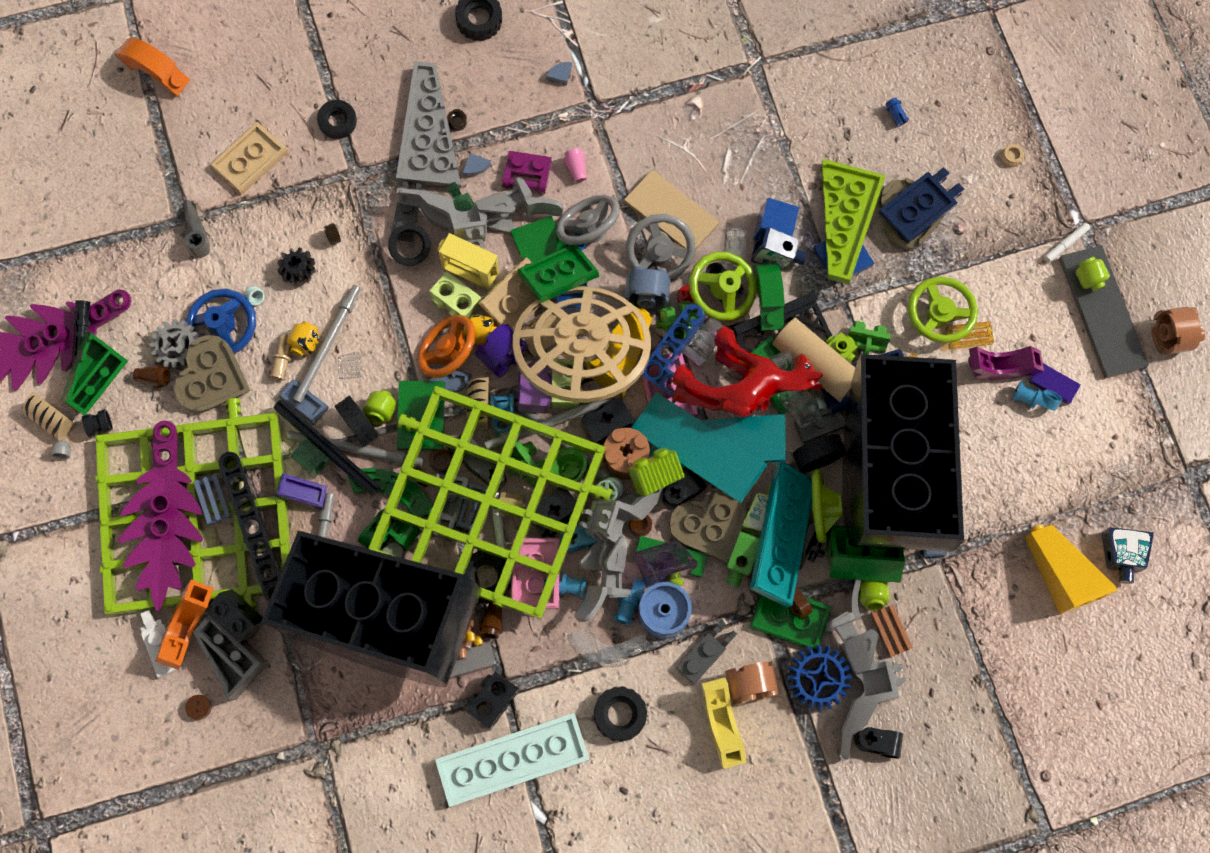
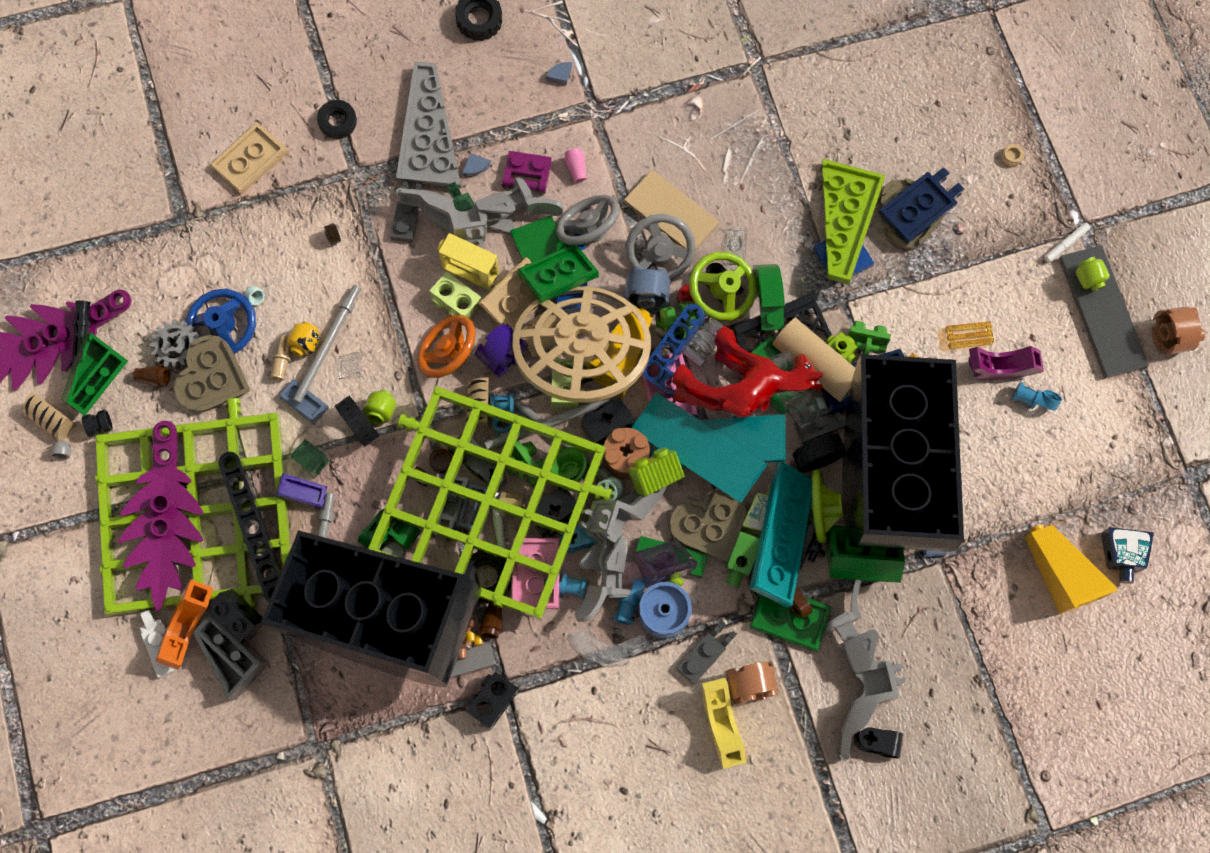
orange arch [114,38,190,97] -> none
dark grey piece [184,200,210,258] -> none
reddish brown tile [185,695,212,720] -> none
sand blue tile [193,473,232,526] -> none
black axle [273,400,380,496] -> none
black gear [277,247,316,286] -> none
light grey bar [287,430,424,467] -> none
green tile [348,468,433,518] -> none
black tyre [388,224,431,266] -> none
green tile [397,381,445,450] -> none
sand blue tile [428,367,472,393] -> none
light aqua plate [435,713,589,807] -> none
dark brown axle [447,109,467,131] -> none
yellow head [463,314,497,346] -> none
medium lavender brick [517,364,552,413] -> none
black tyre [594,686,647,742] -> none
reddish brown tile [629,515,652,537] -> none
black piece [662,469,707,509] -> none
torso [751,227,807,269] -> none
blue head [753,198,799,240] -> none
blue gear [786,645,852,710] -> none
lime head [859,580,890,611] -> none
nougat tile [870,604,913,658] -> none
blue pin [886,97,909,127] -> none
lime piece [907,276,979,344] -> none
dark purple tile [1029,363,1081,405] -> none

